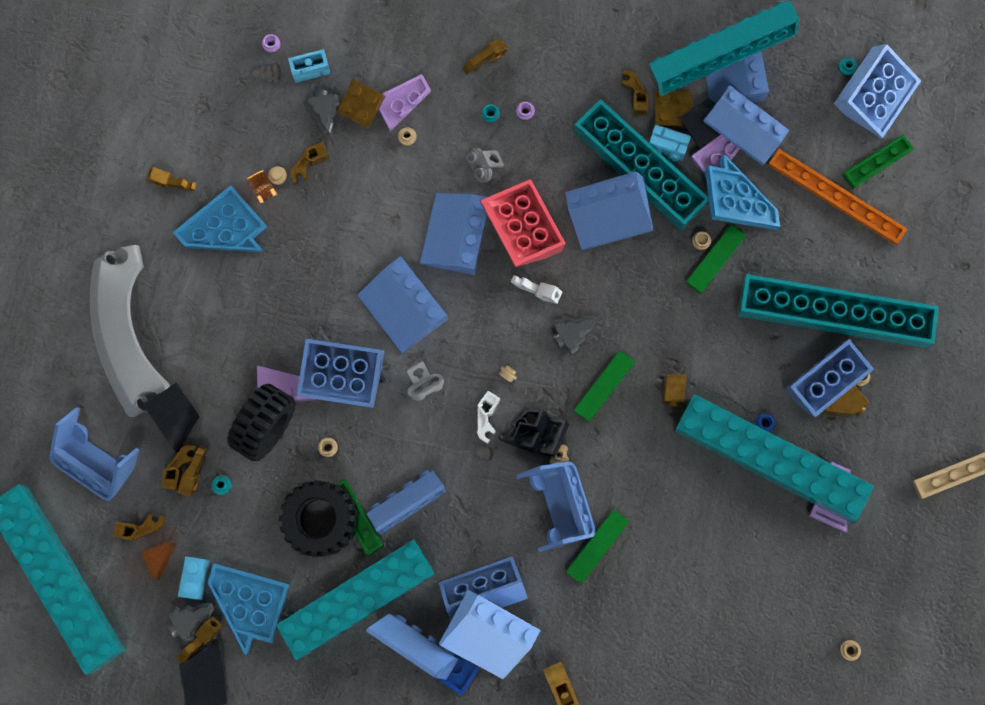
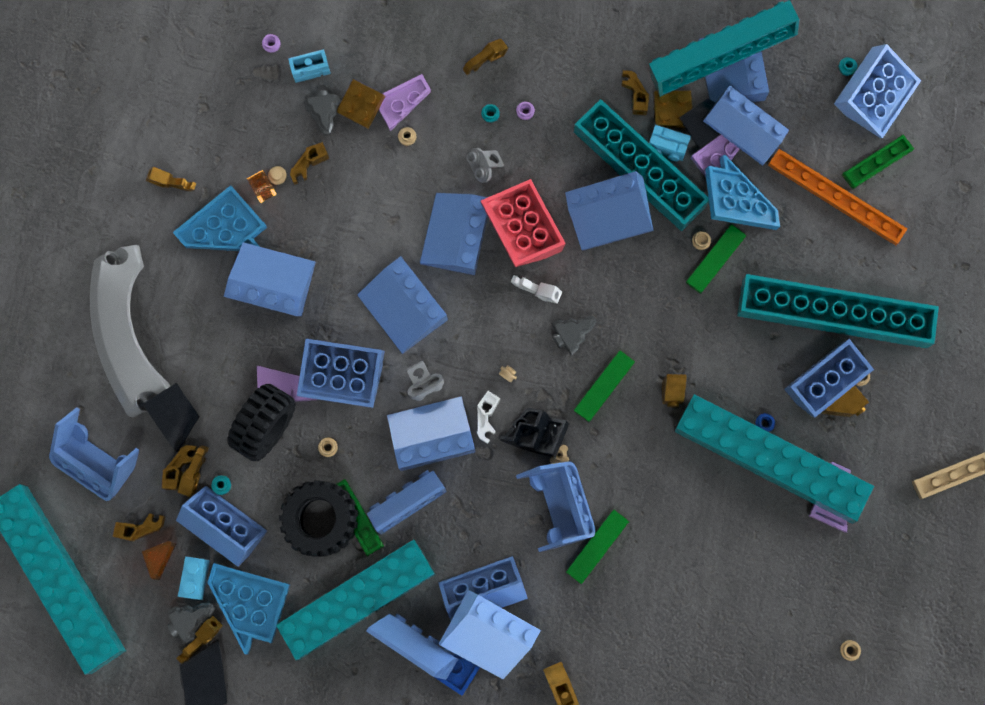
none -> medium blue slope [176,486,267,566]
none -> medium blue slope [224,243,316,316]
none -> medium blue slope [387,396,476,471]

